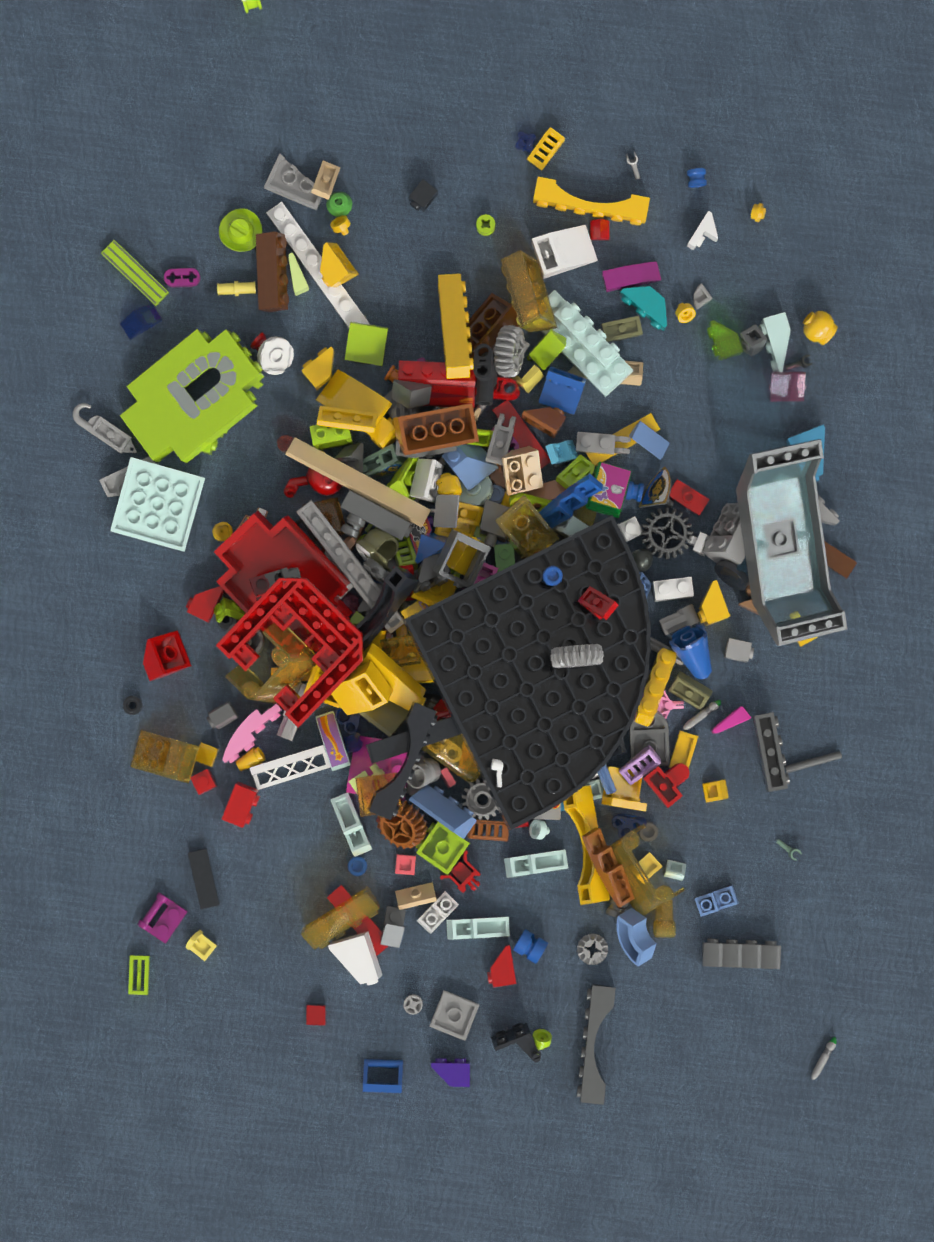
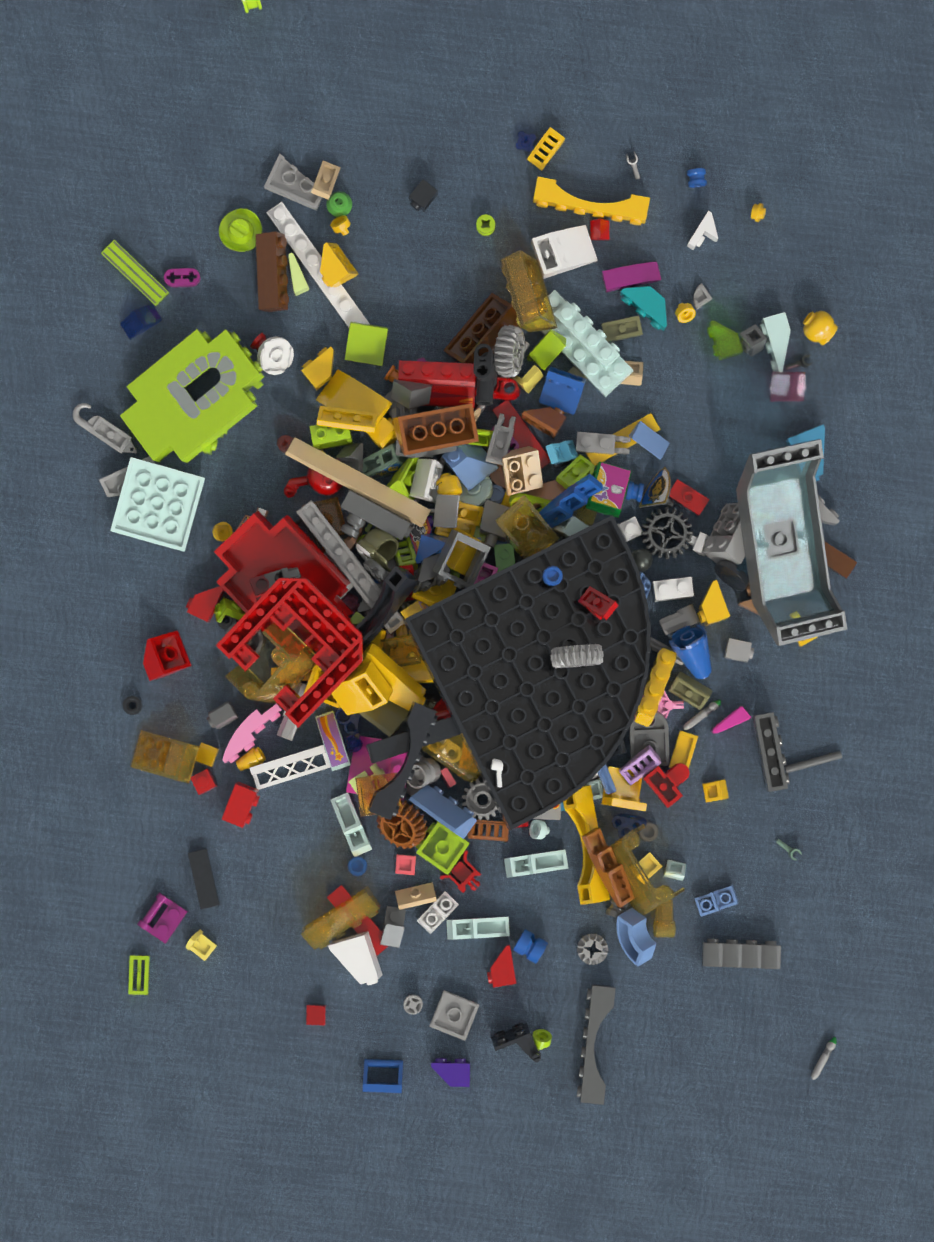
light yellow pin [217,281,256,296] -> none
yellow brick [438,274,474,379] -> none

